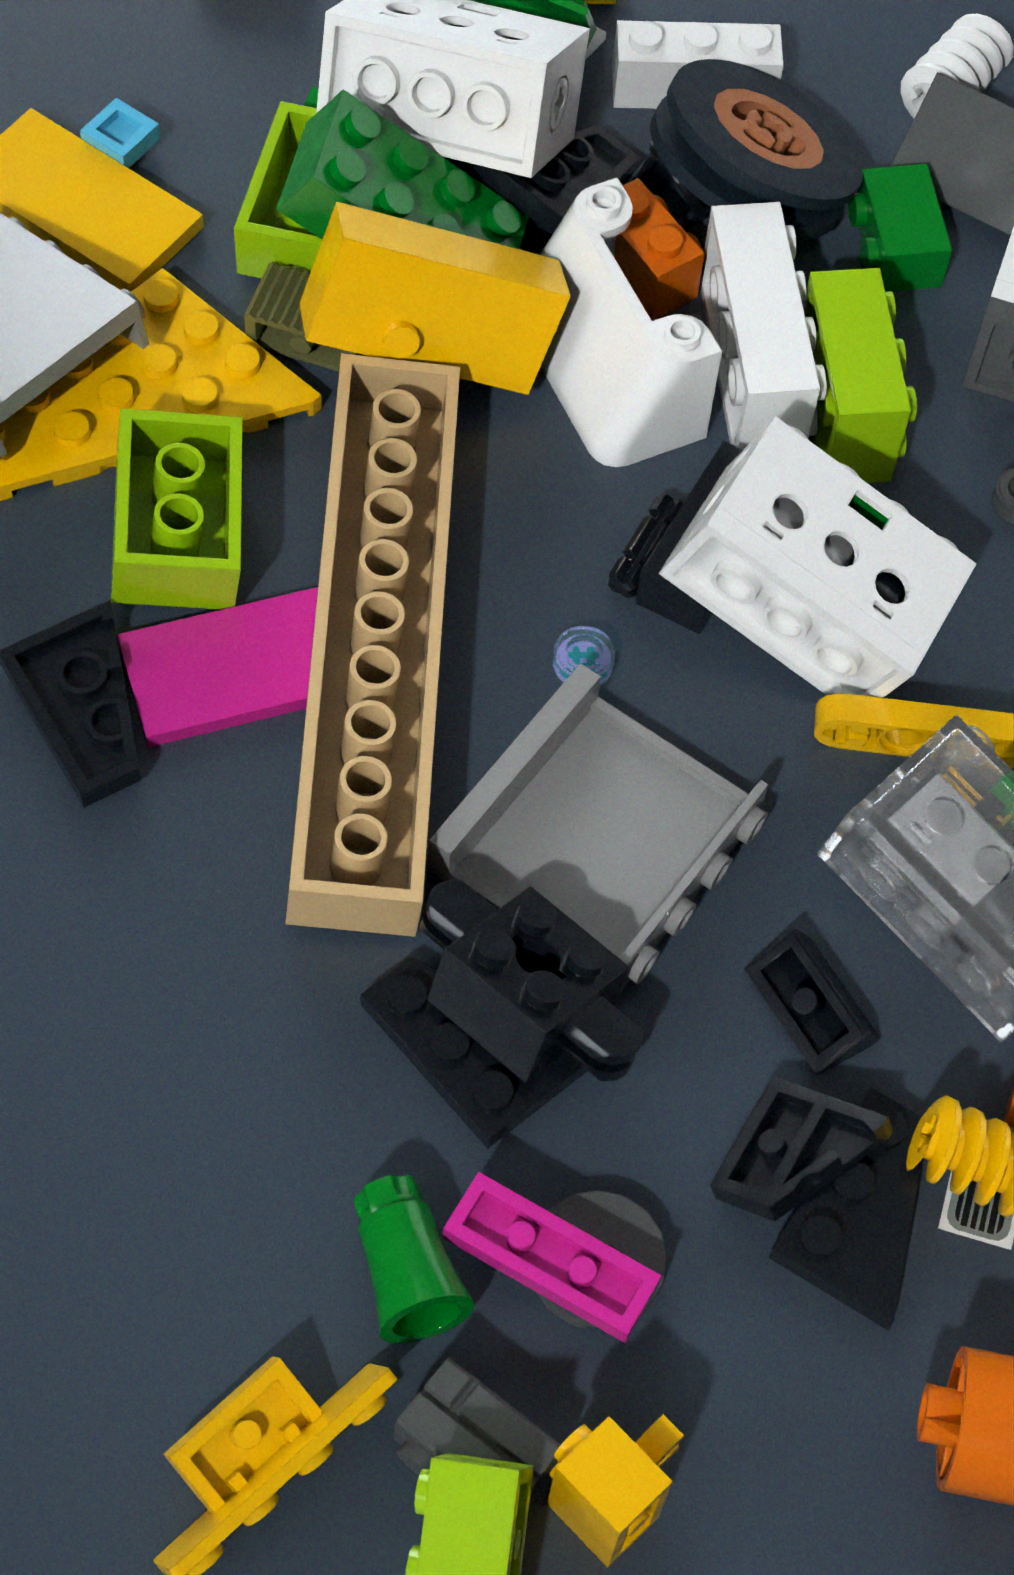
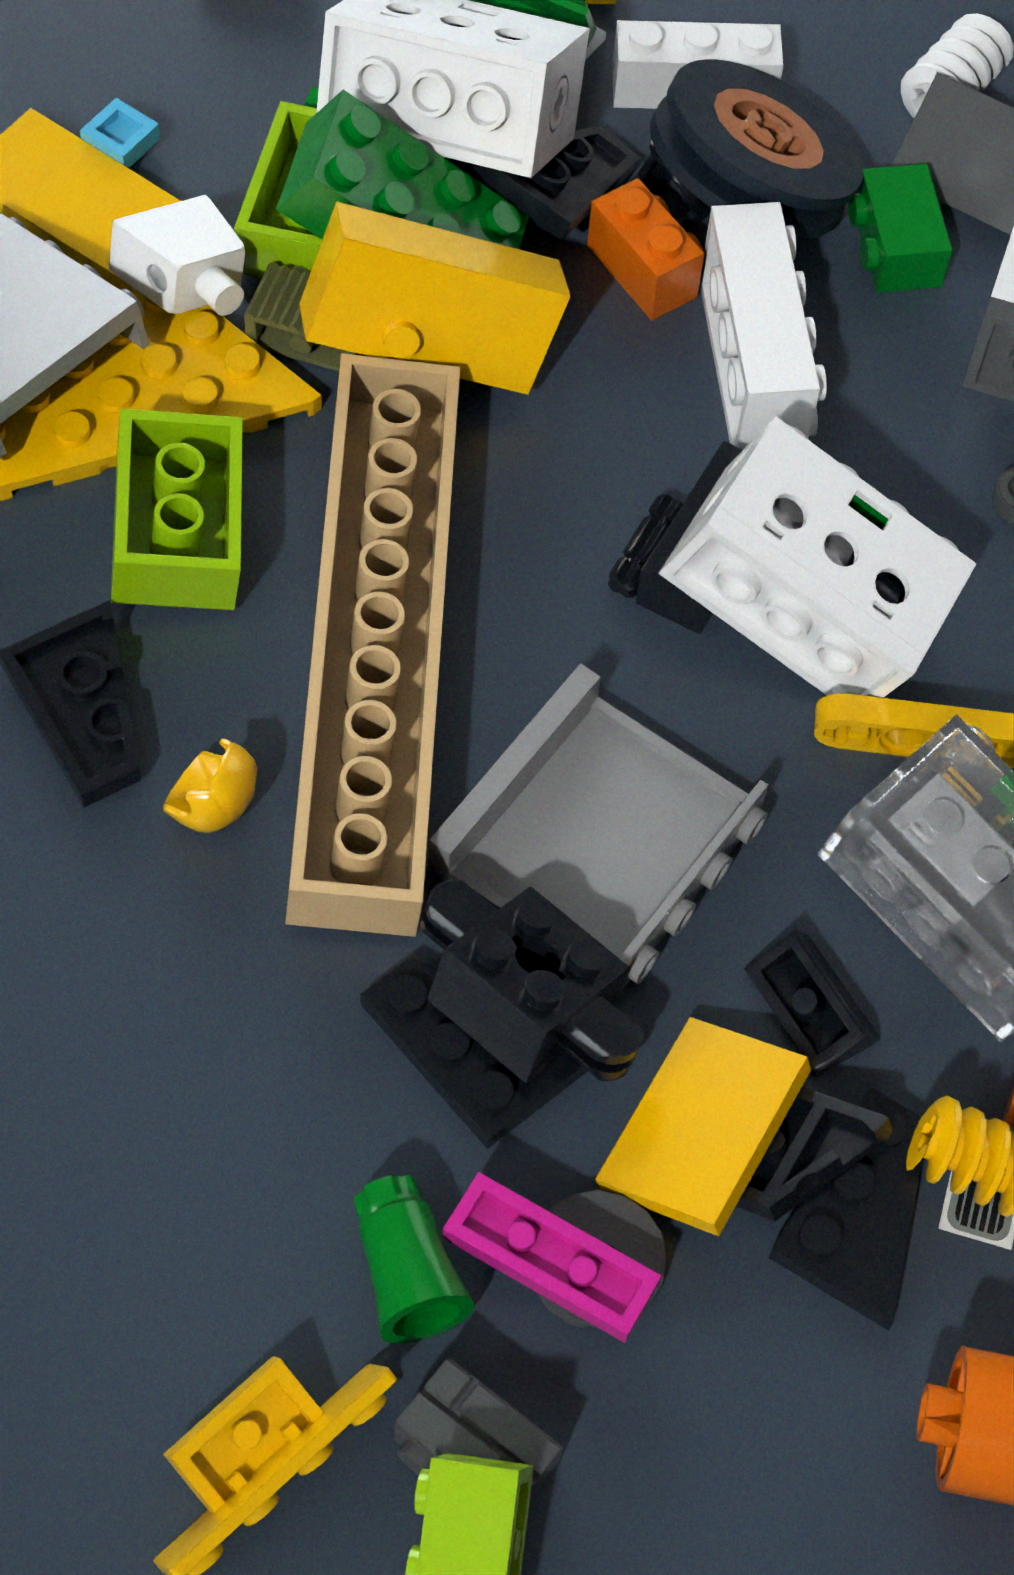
dark pink tile [117,587,318,748] -> none
white windscreen [540,178,722,467] -> none
yellow brick [547,1414,684,1568] -> none
clear light blue tile [553,626,615,685] -> none
lime brick [803,268,917,483] -> none
none -> white torso [109,195,245,316]
none -> yellow hair [163,738,258,834]
none -> yellow tile [595,1017,812,1237]

